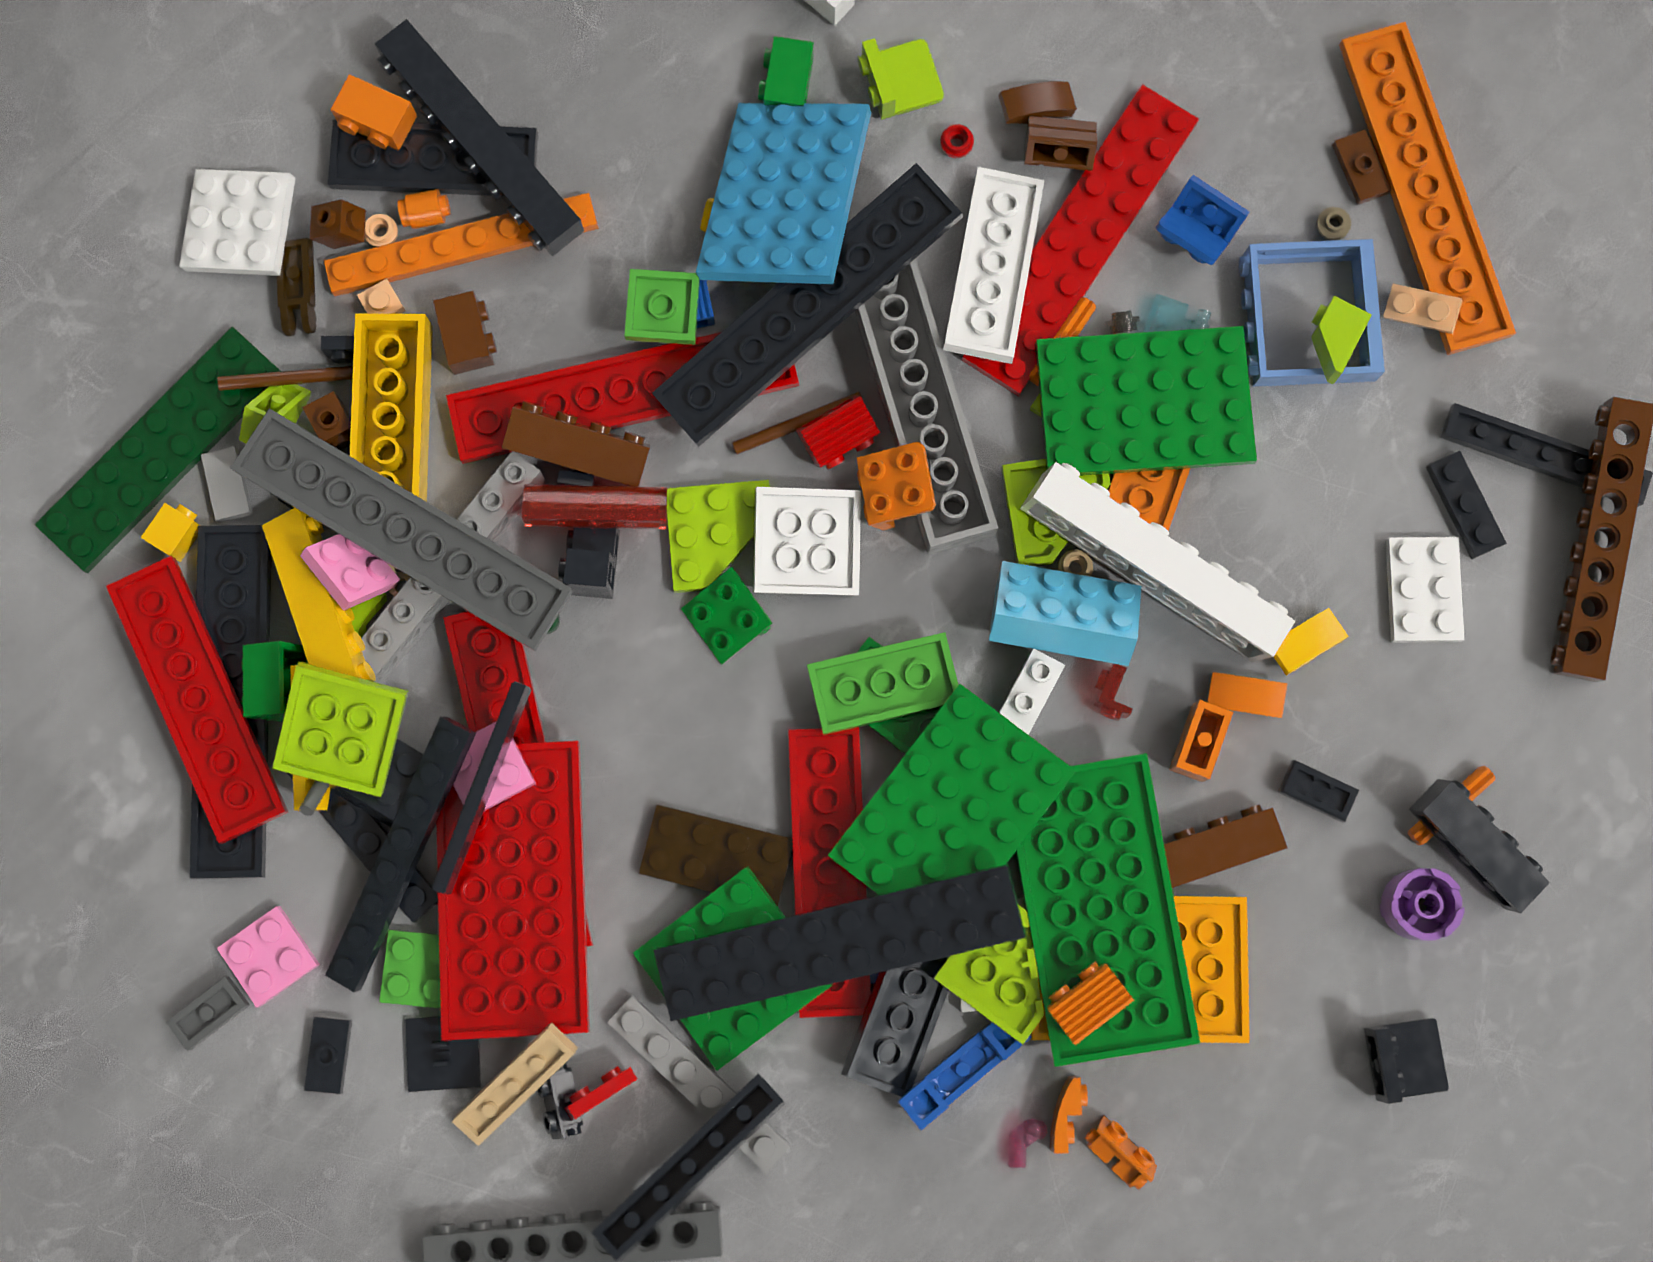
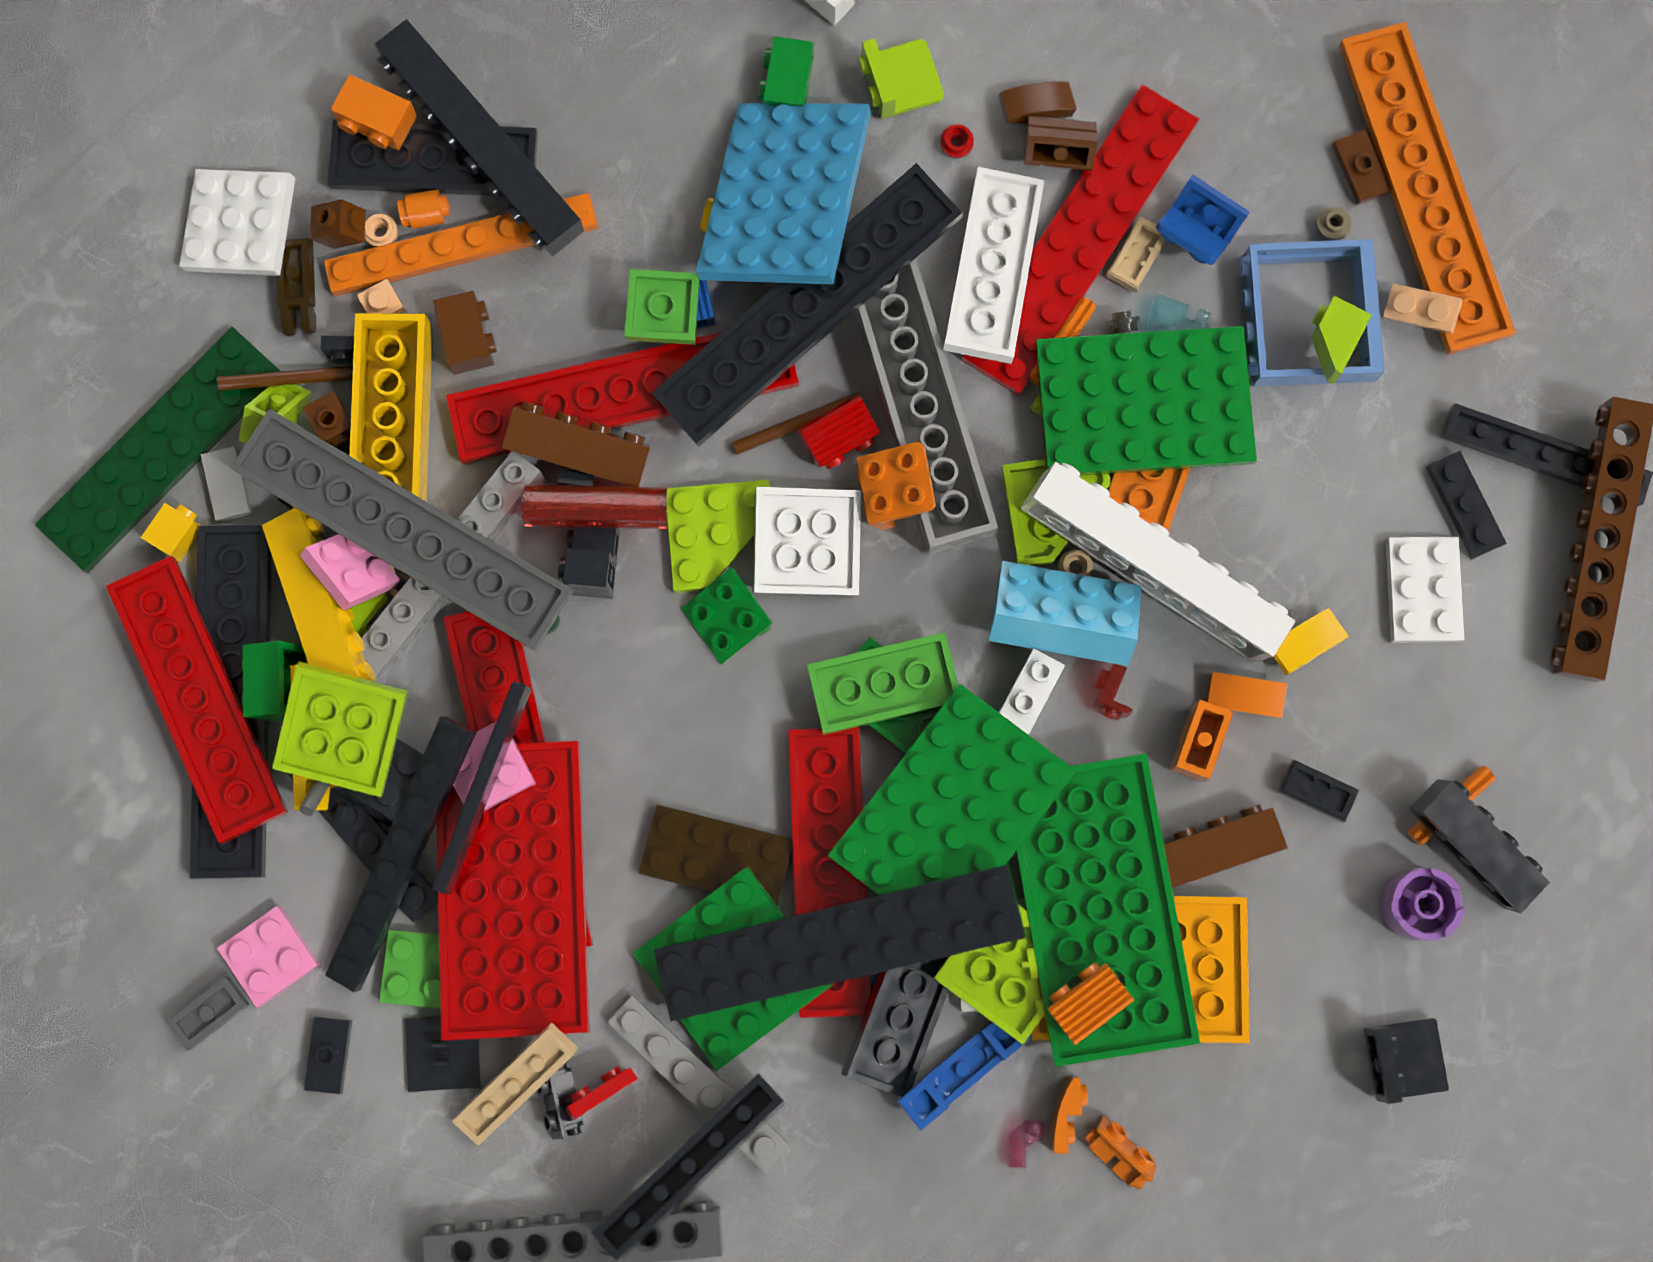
none -> tan plate [1106,216,1165,293]

